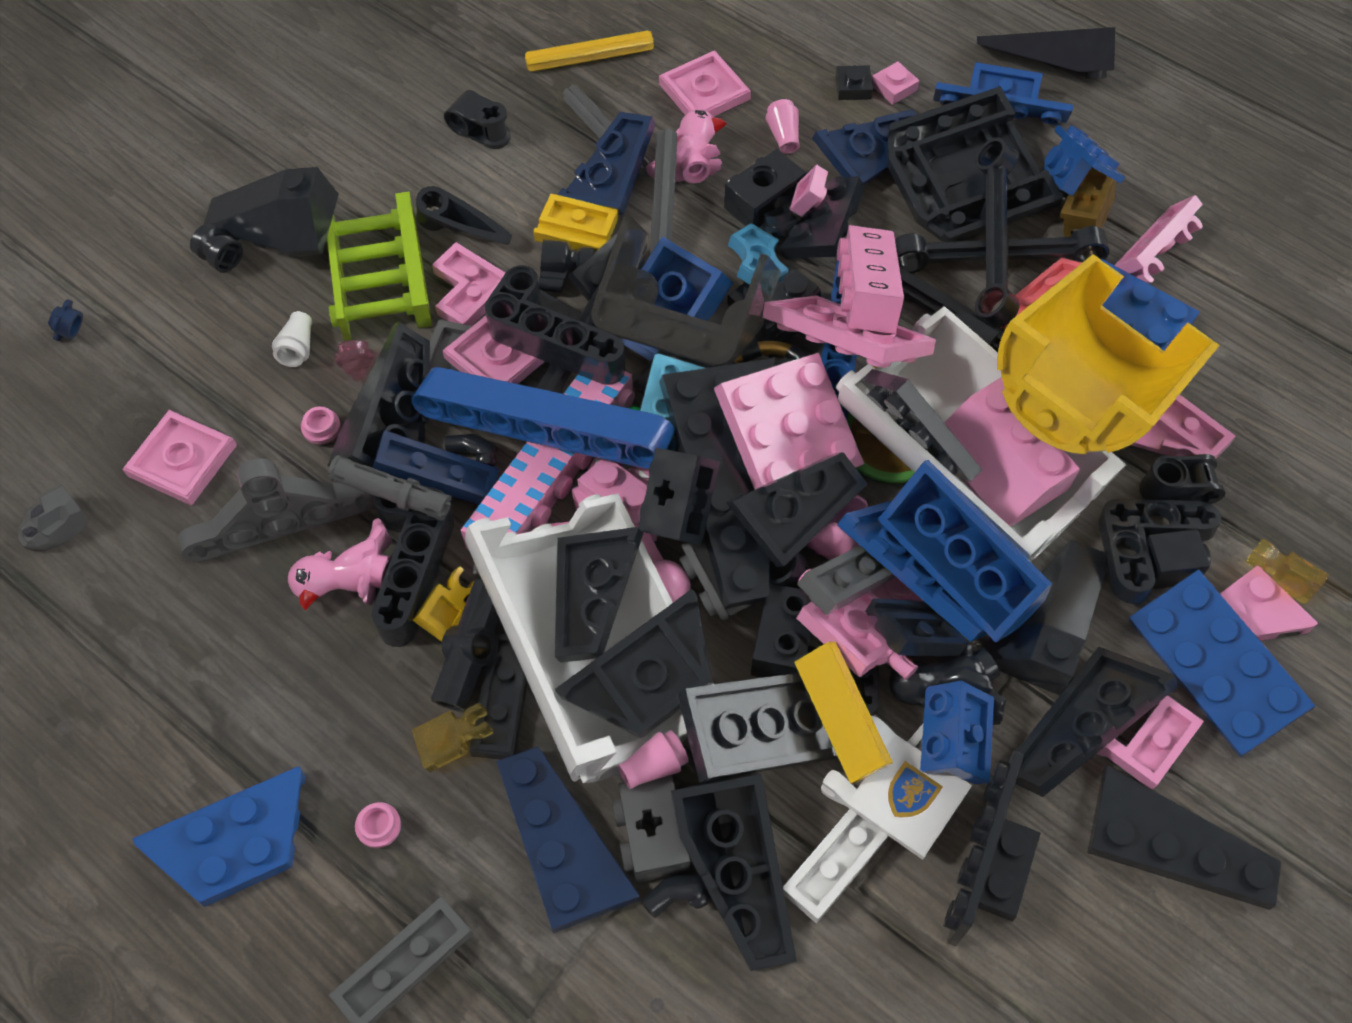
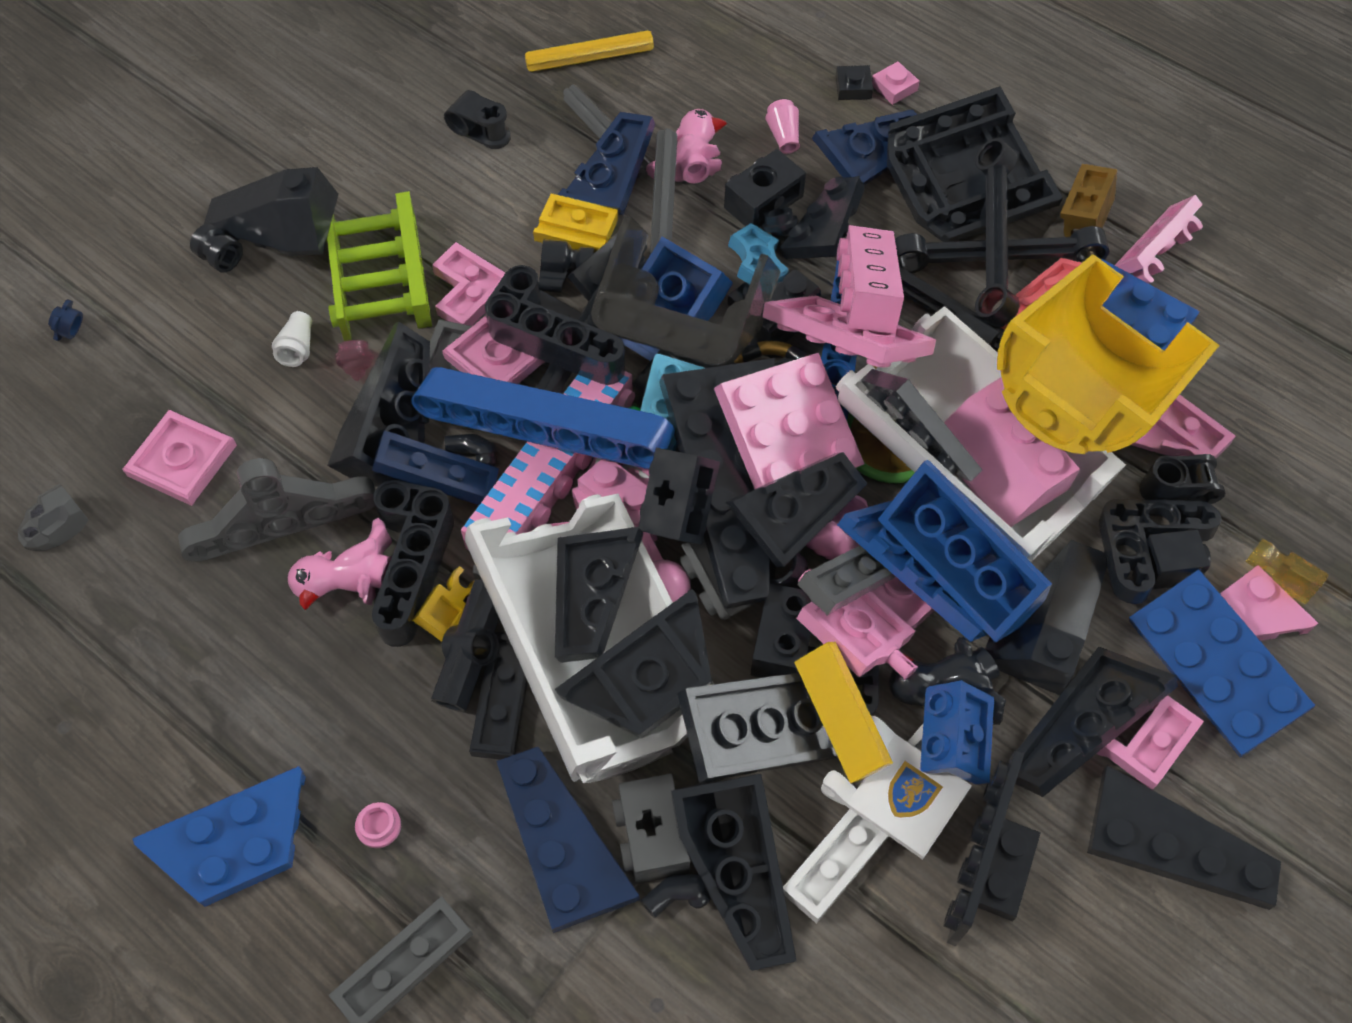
bright pink plate [301,407,341,444] -> none
dark grey pin [328,455,452,521] -> none
clear yellow plate [412,703,494,772] -> none
black piece [416,186,512,245] -> none
bright pink cone [617,730,688,789] -> none
bright pink tile [659,50,751,117] -> none
bright pink plate [790,165,828,217] -> none
black plate [865,598,968,656] -> none
blue bracket [933,62,1074,125] -> none
black wedge [977,27,1115,79] -> none
blue bracket [1042,125,1126,196] -> none

